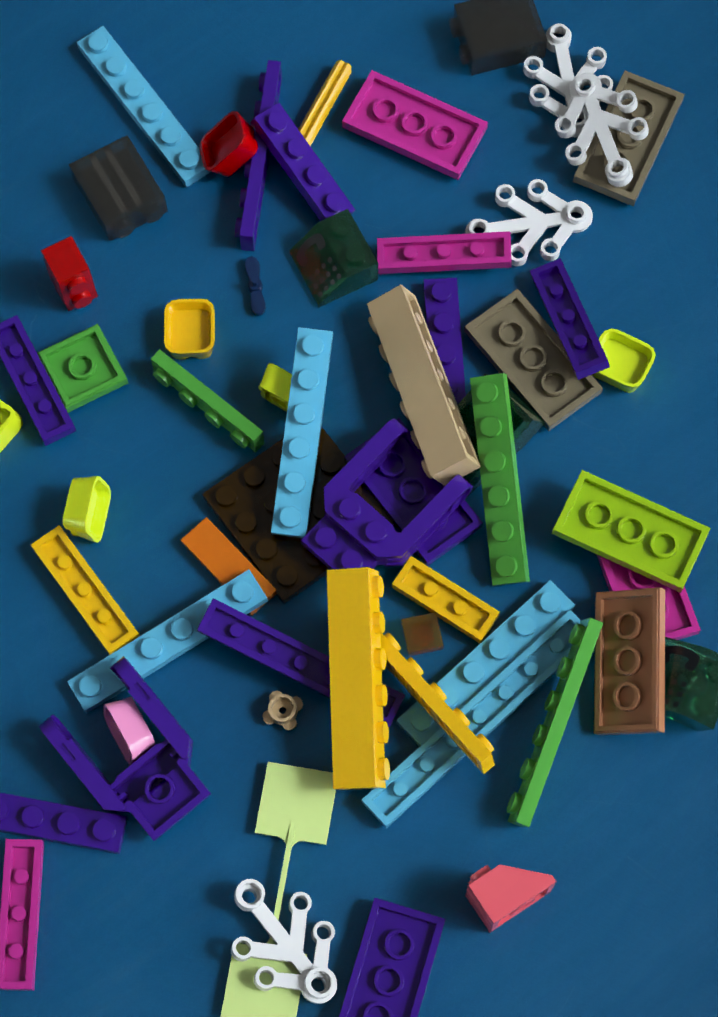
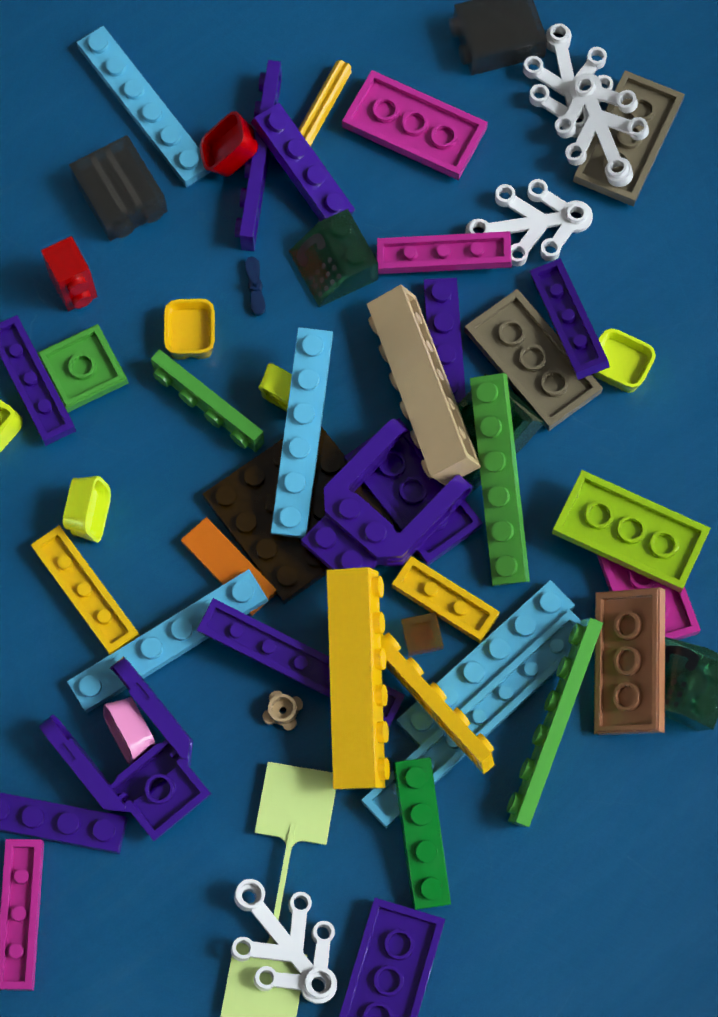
coral slope [465,864,557,933] -> none
none -> green plate [393,757,451,910]

